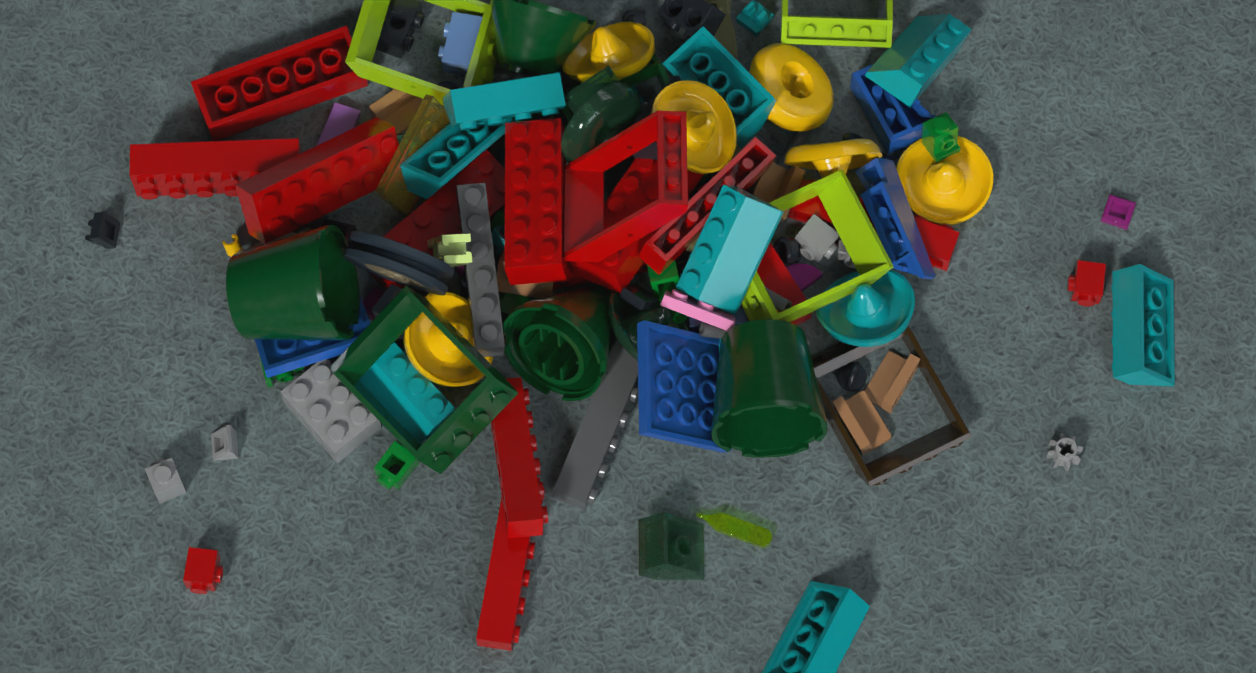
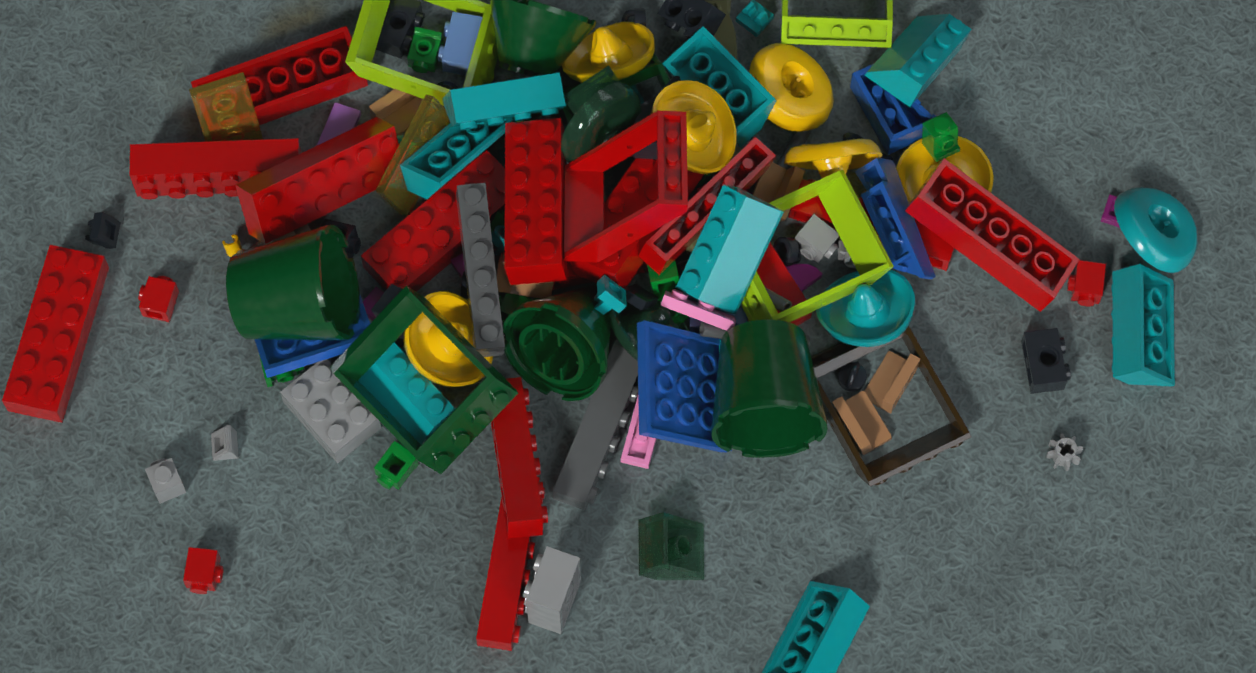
black wheel [343,231,454,296] -> none
yellowish green piece [427,234,472,267] -> none
clear neon green piece [696,512,772,548] -> none
none -> red brick [2,245,109,423]
none -> red brick [138,276,179,322]
none -> clear yellow tile [189,72,263,142]
none -> green brick [407,27,443,73]
none -> light grey brick [523,546,581,634]
none -> teal tile [594,275,627,315]
none -> bright pink hinge [621,397,656,469]
none -> red brick [905,158,1080,312]
none -> black brick [1021,328,1071,394]
none -> teal hat [1114,187,1198,273]

